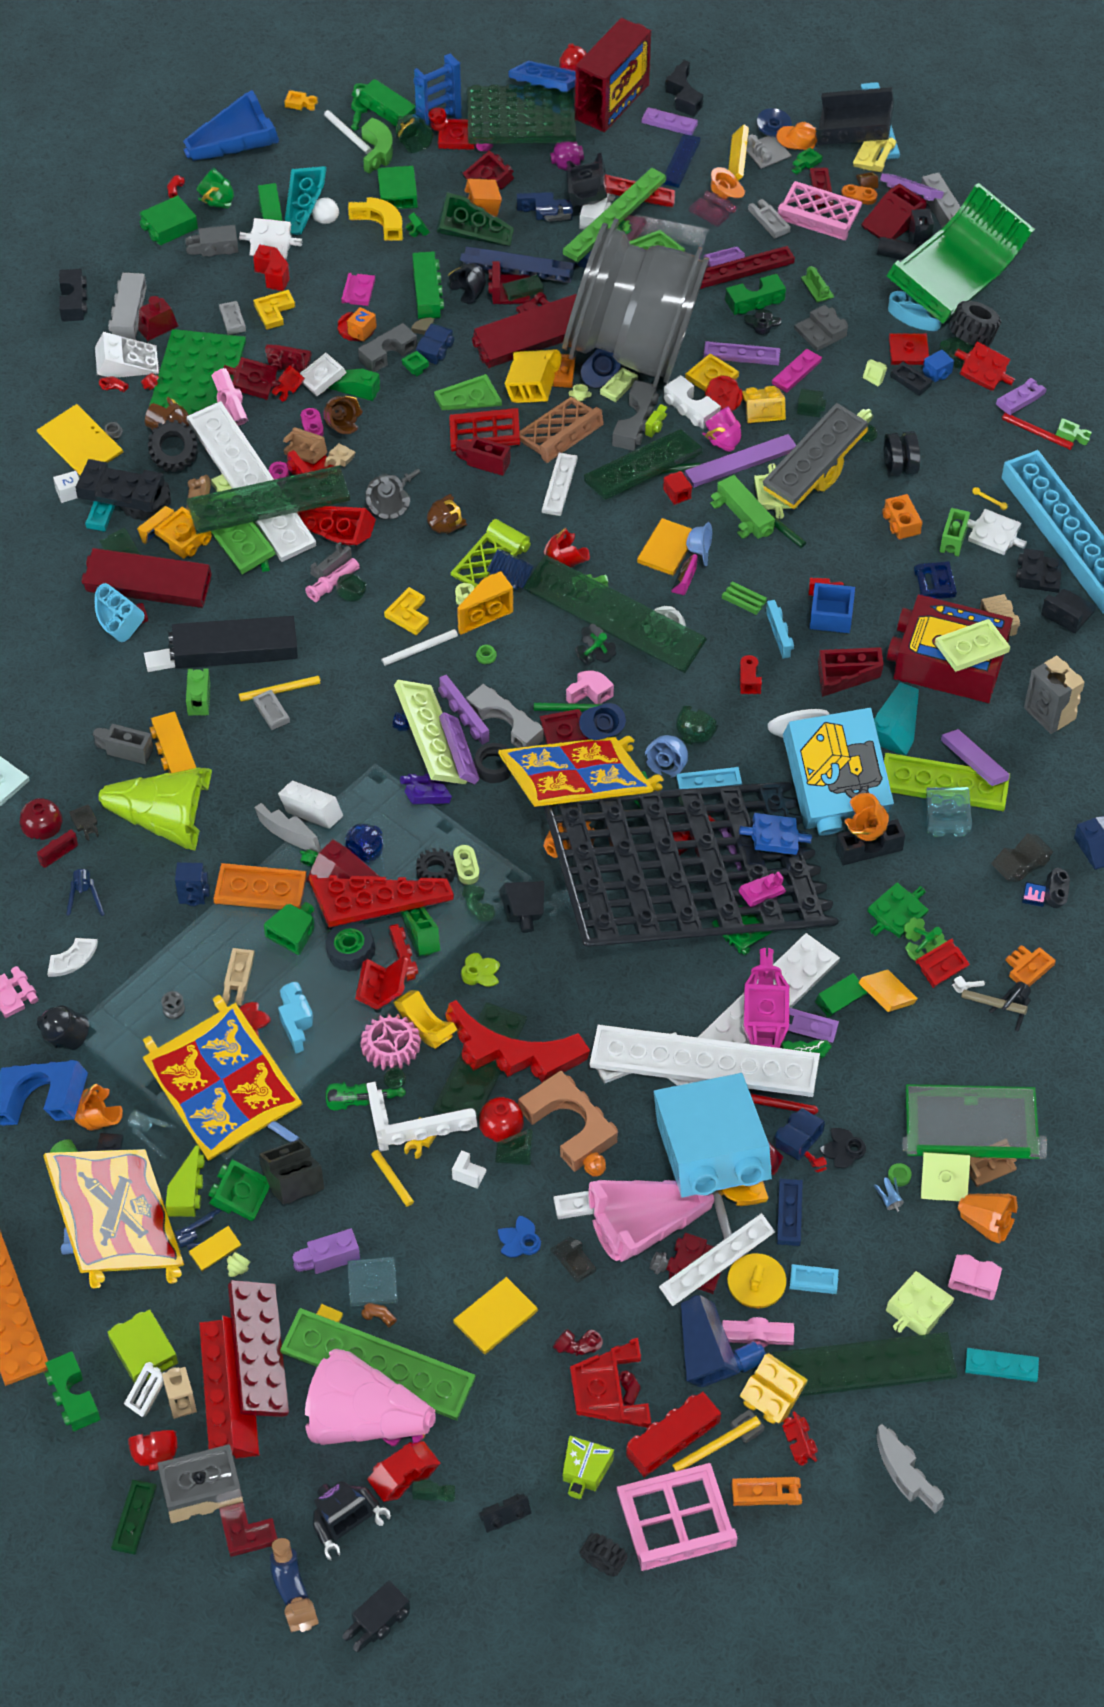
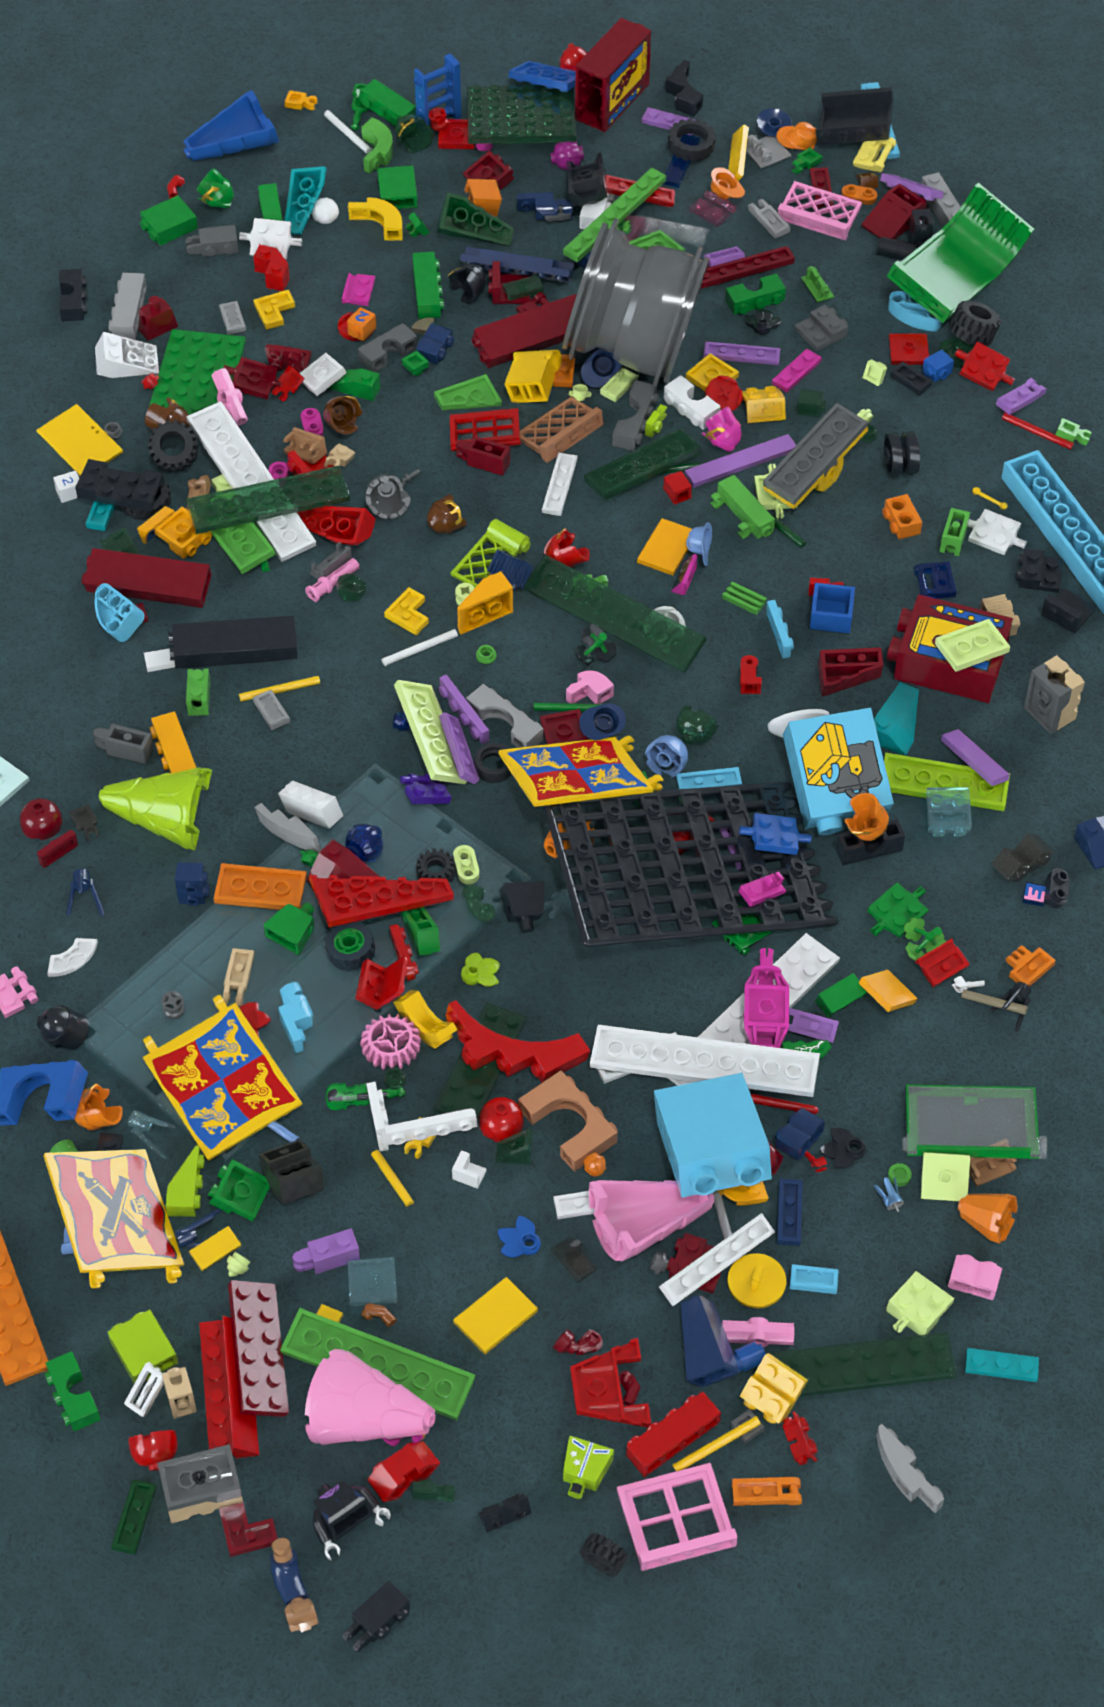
red arm [99,376,129,393] -> none
none -> black tyre [668,118,716,161]

